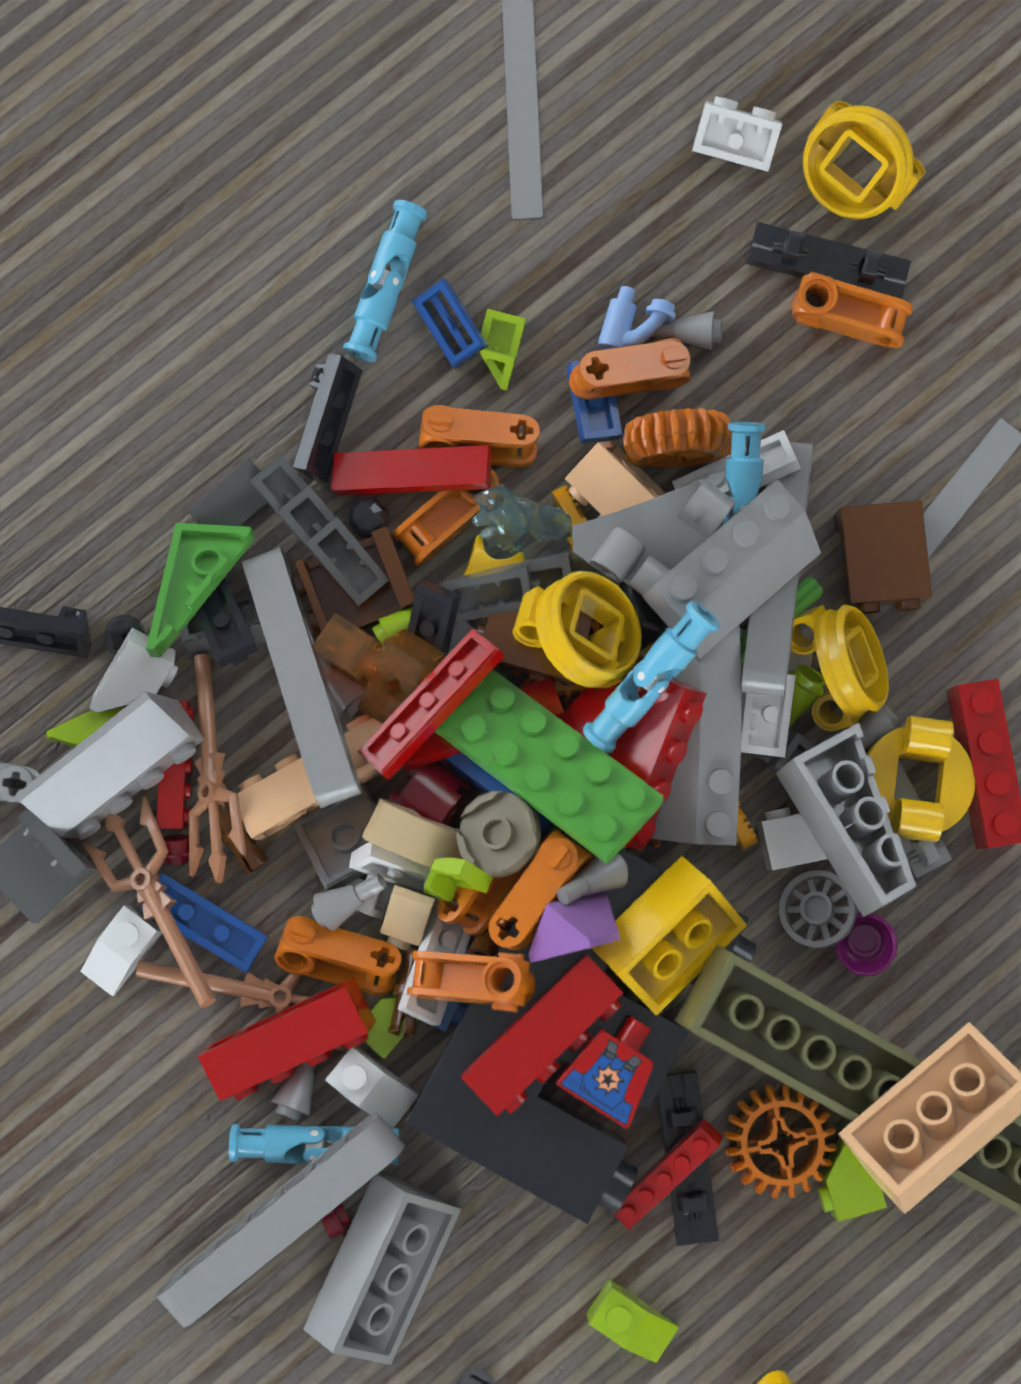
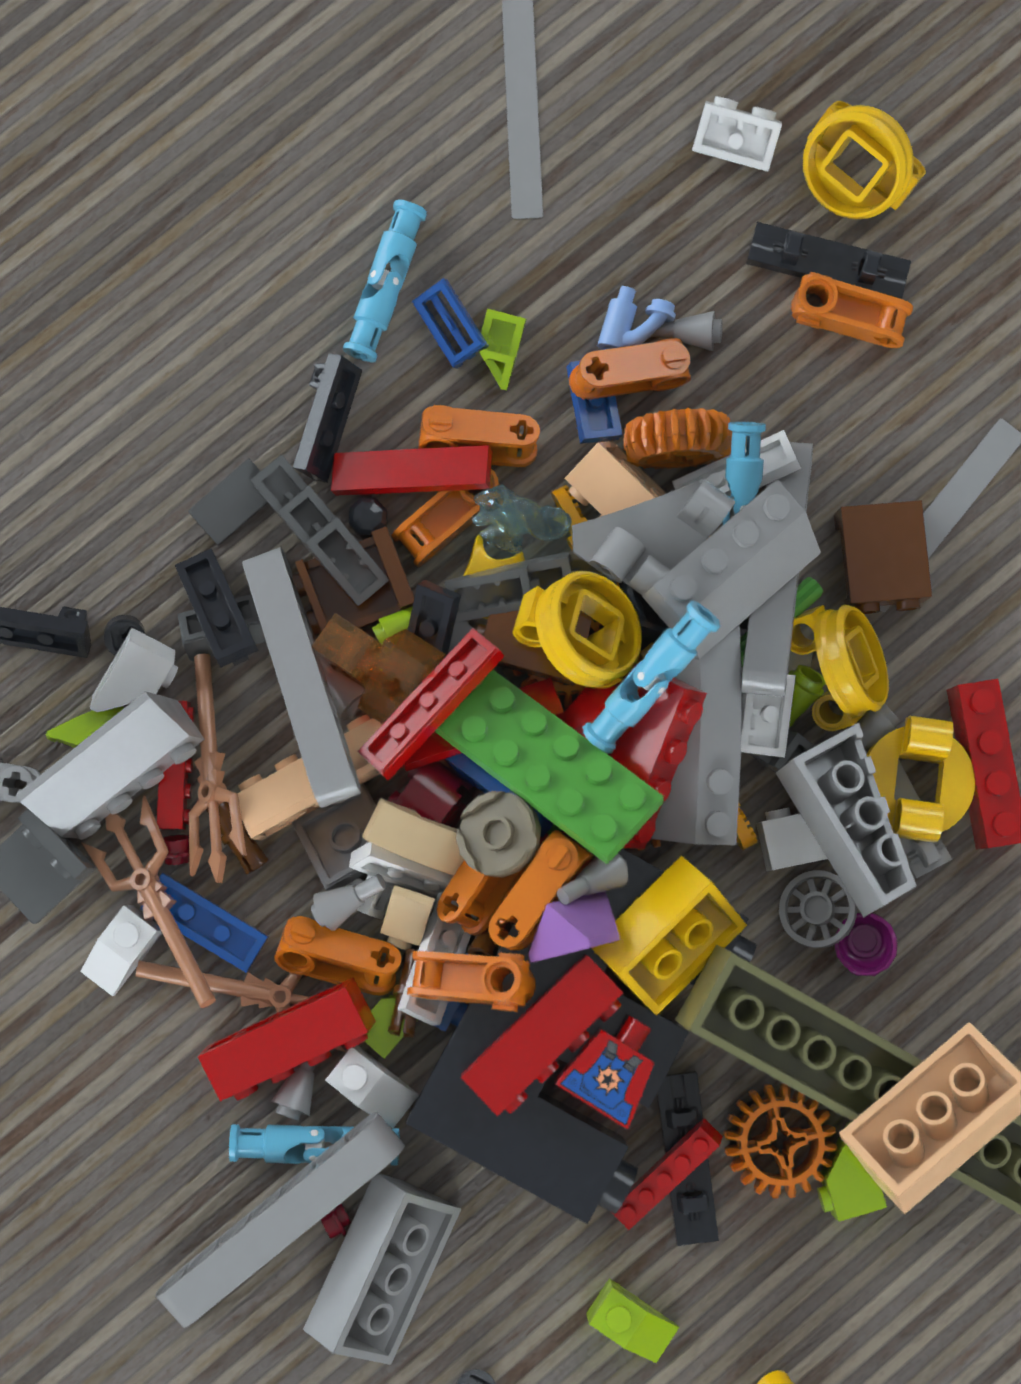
bright green wing [146,523,255,657] -> none
lime slope [424,858,493,902] -> none

